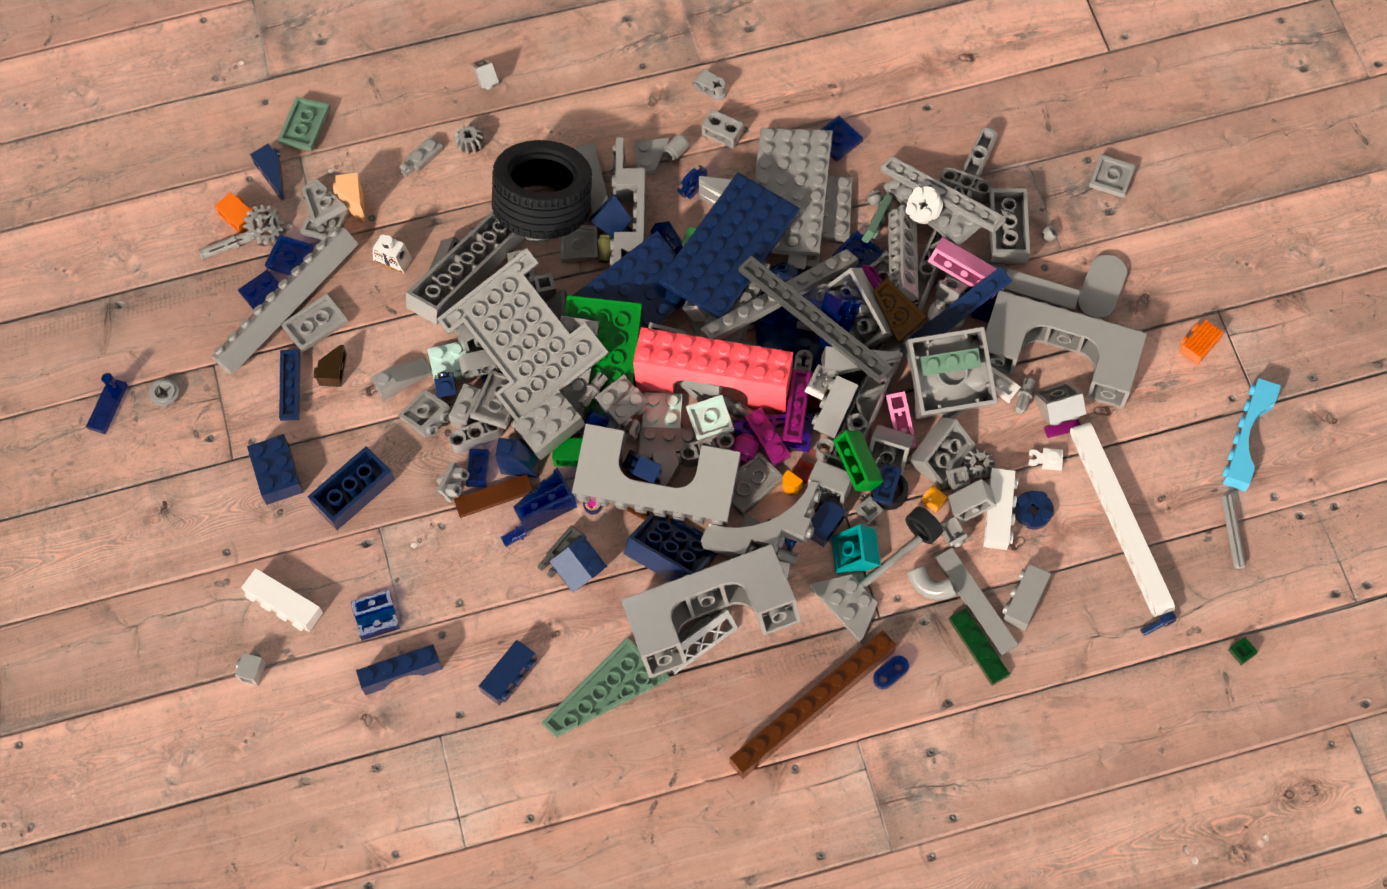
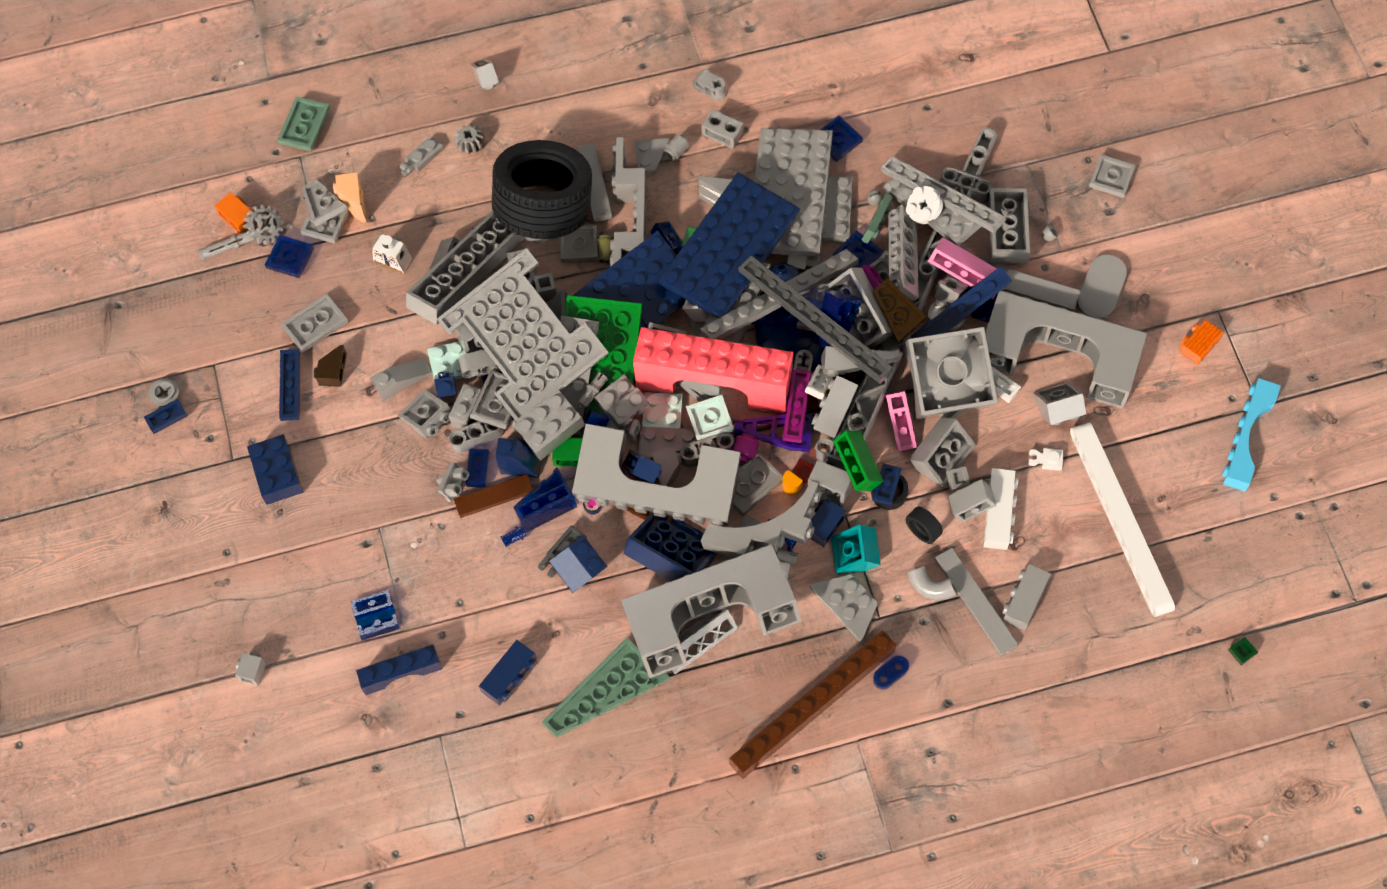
clear blue piece [86,373,128,434] -> none
light grey brick [211,227,358,374] -> none
clear blue plate [238,269,279,310] -> none
white brick [241,568,323,632] -> none
dark blue slope [250,144,285,200] -> none
dark blue brick [307,446,395,530] -> none
dark blue torso [589,194,633,238] -> none
clear blue plate [677,165,708,199] -> none
light grey pin [723,395,756,418] -> none
magenta plate [745,408,791,466] -> none
light grey plate [855,496,883,524] -> none
light grey bar [859,536,923,588] -> none
light grey slope [869,424,914,475] -> none
sand green plate [920,348,981,376] -> none
light orange brick [922,486,949,513] -> none
light grey bracket [941,516,968,548] -> none
dark green plate [949,608,1010,686] -> none
light grey gear [964,448,995,478] -> none
dark blue plate [1014,491,1054,530] -> none
light grey axle [1015,377,1036,414] -> none
magenta window [1044,419,1081,438] -> none
dark blue bar [1140,611,1177,636] -> none
light grey axle [1222,495,1246,569] -> none
none -> dark blue plate [144,399,187,434]

